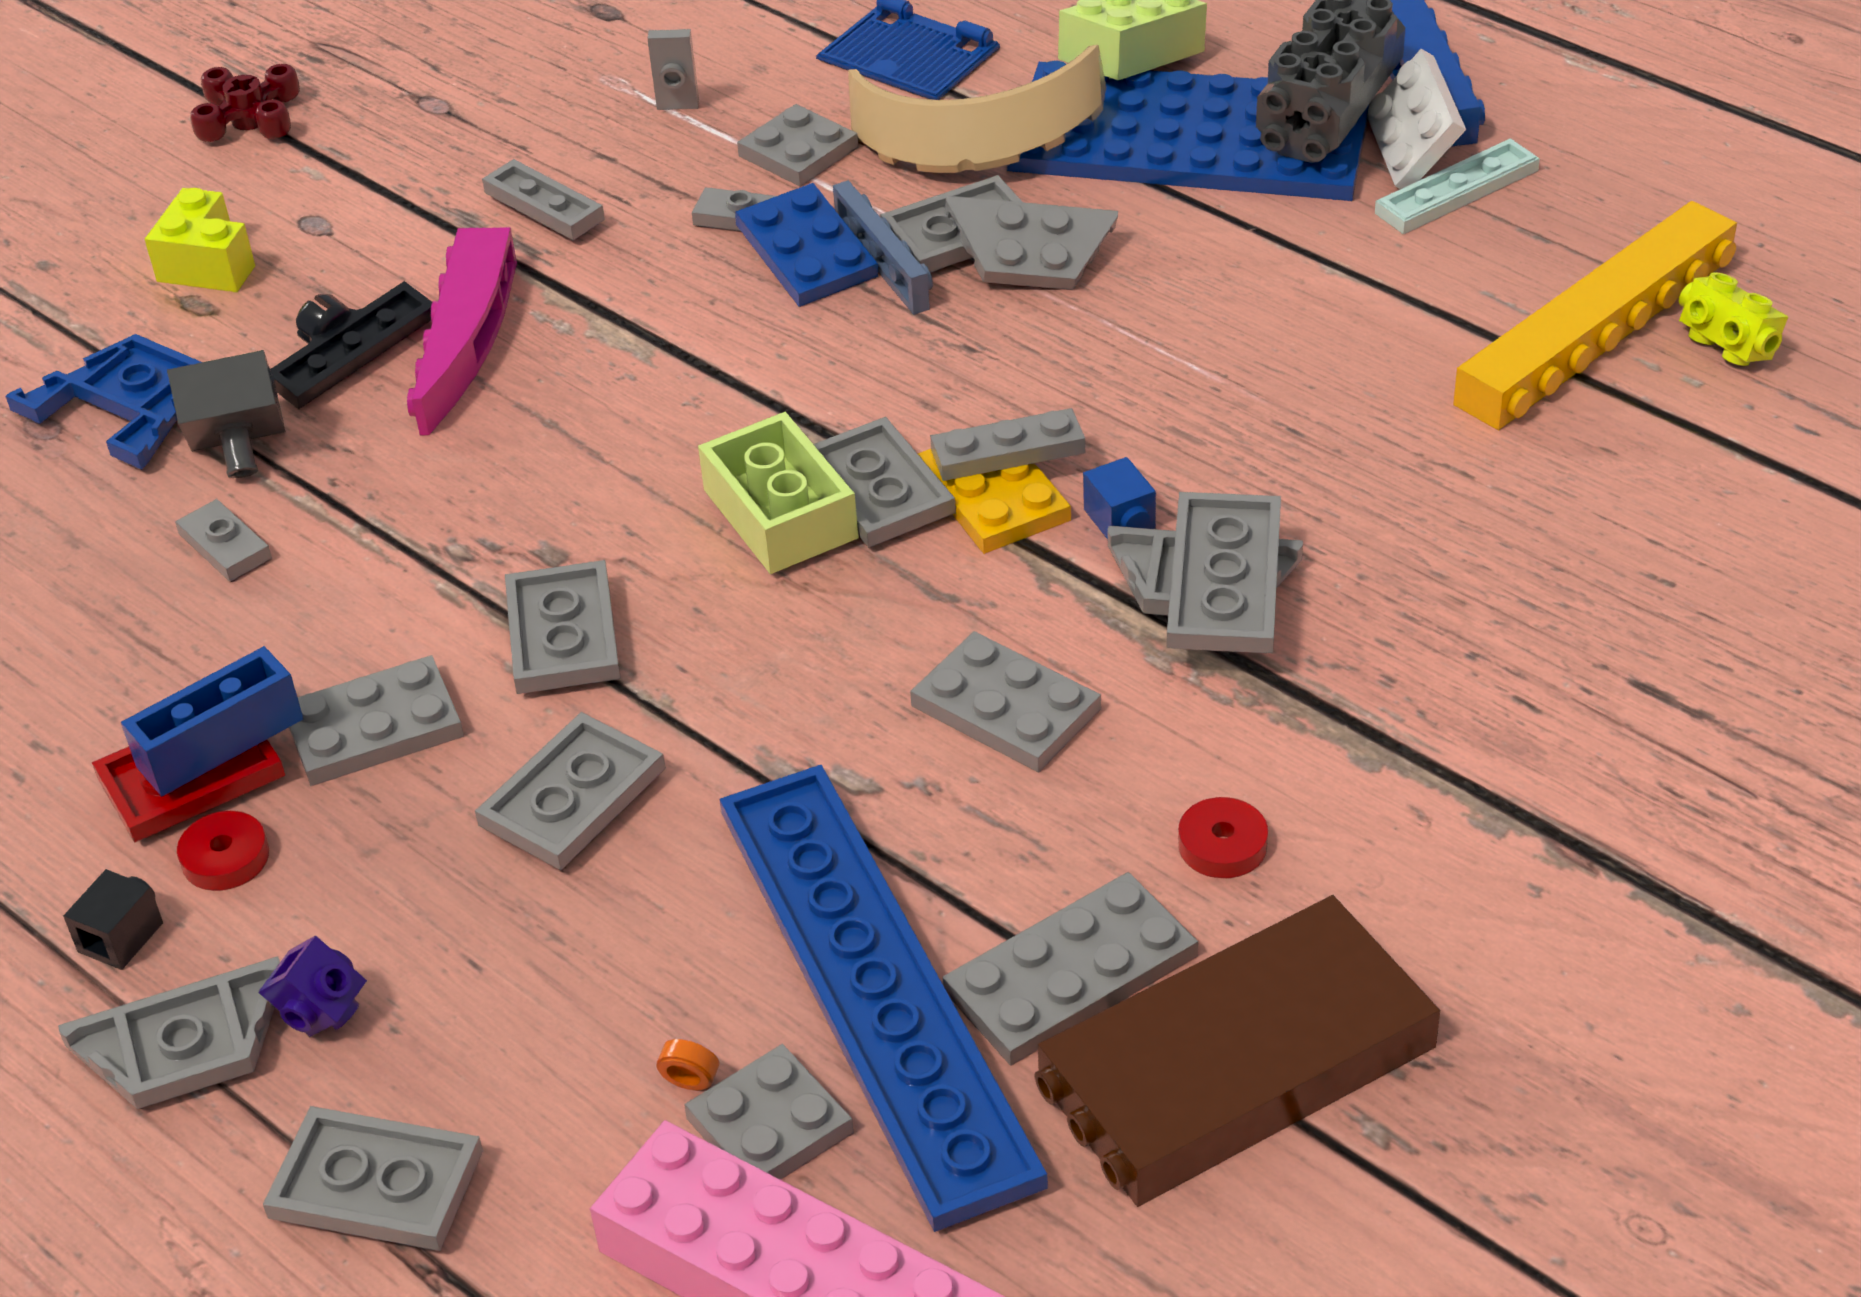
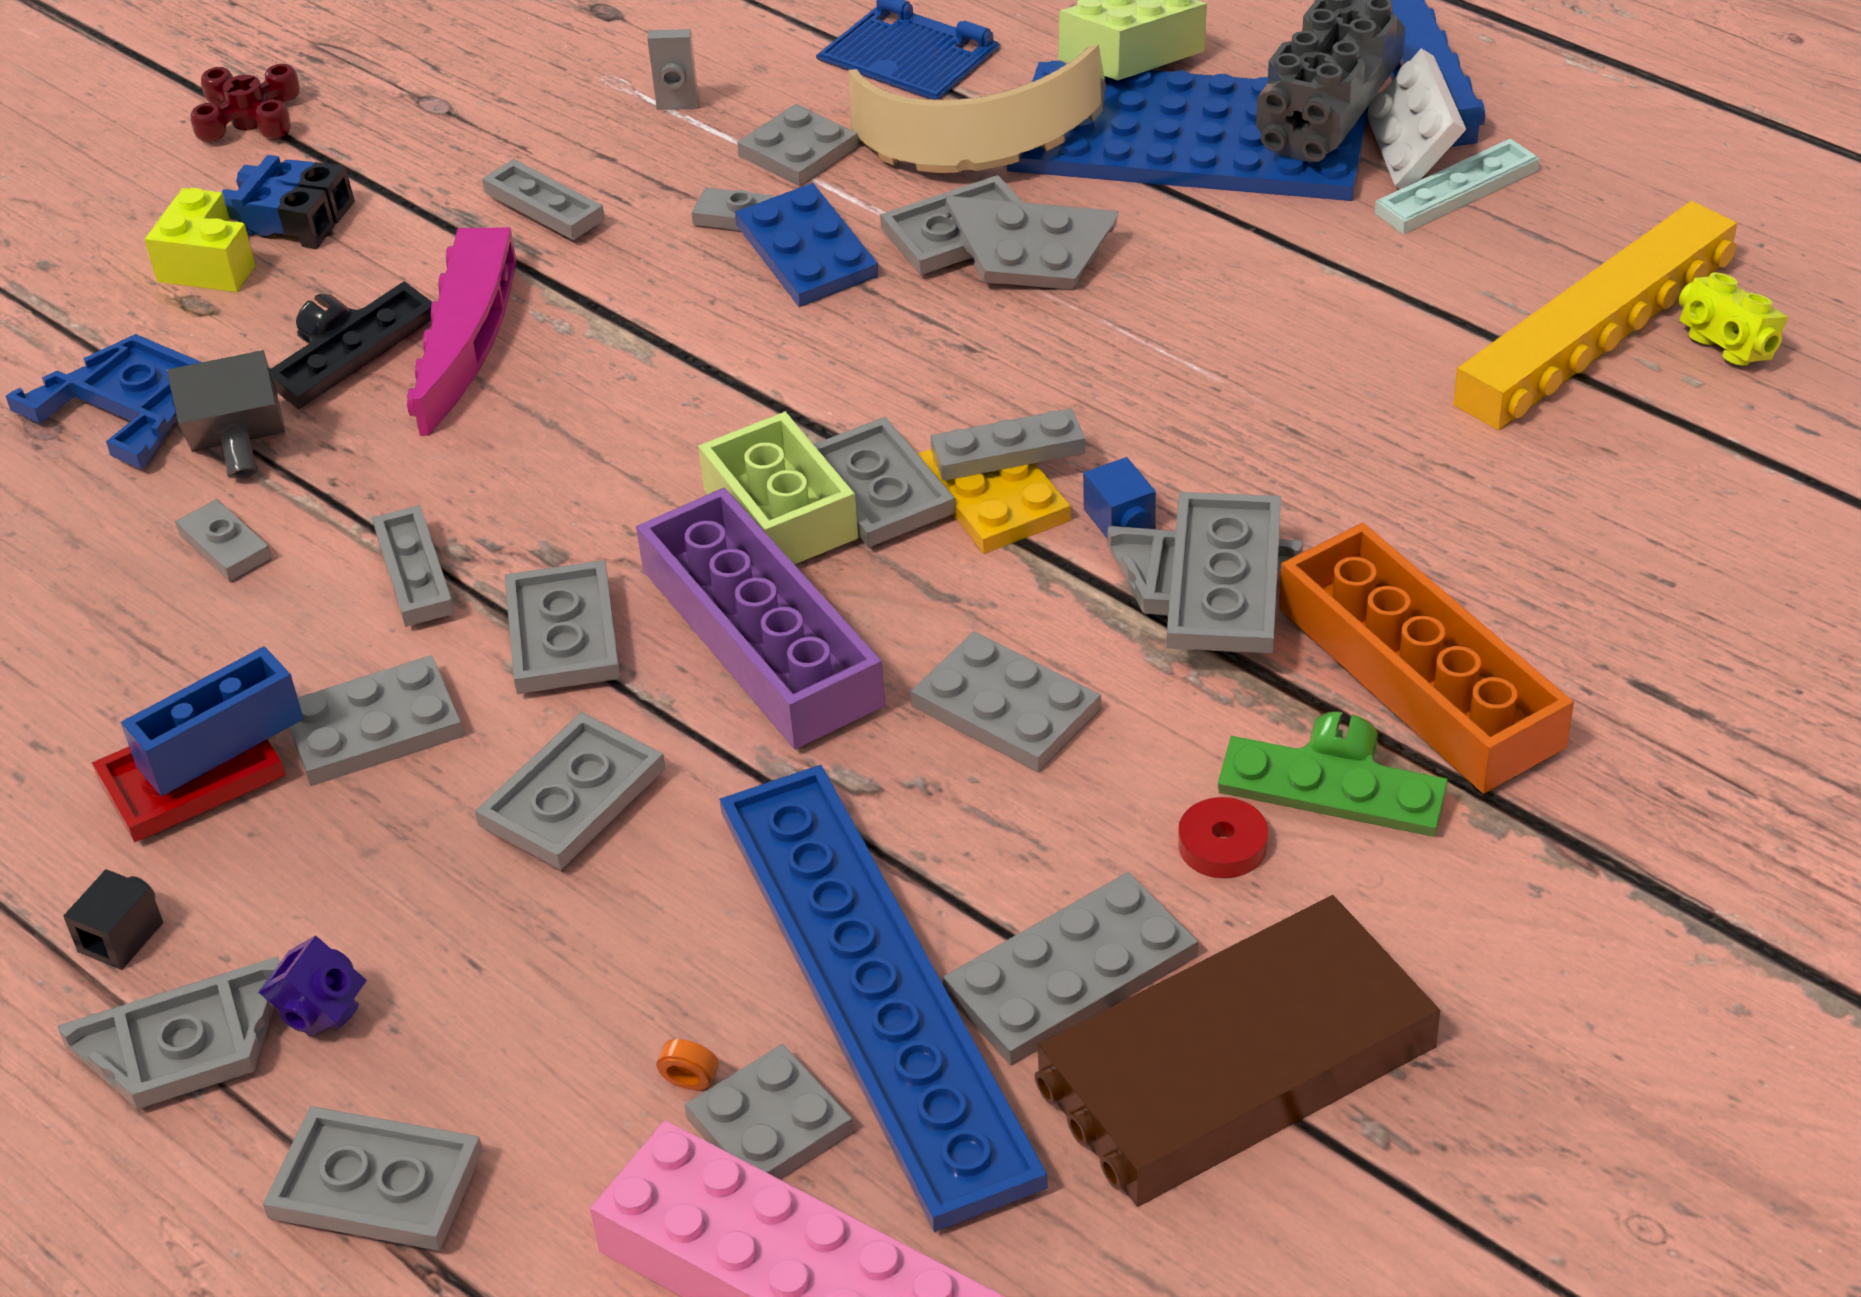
red piece [177,811,269,891] -> none
sand blue plate [833,180,933,315] -> none
none -> hips [221,155,355,249]
none -> light grey plate [372,505,455,627]
none -> medium lavender brick [636,488,886,750]
none -> bright green plate [1218,712,1447,837]
none -> orange brick [1279,522,1574,794]

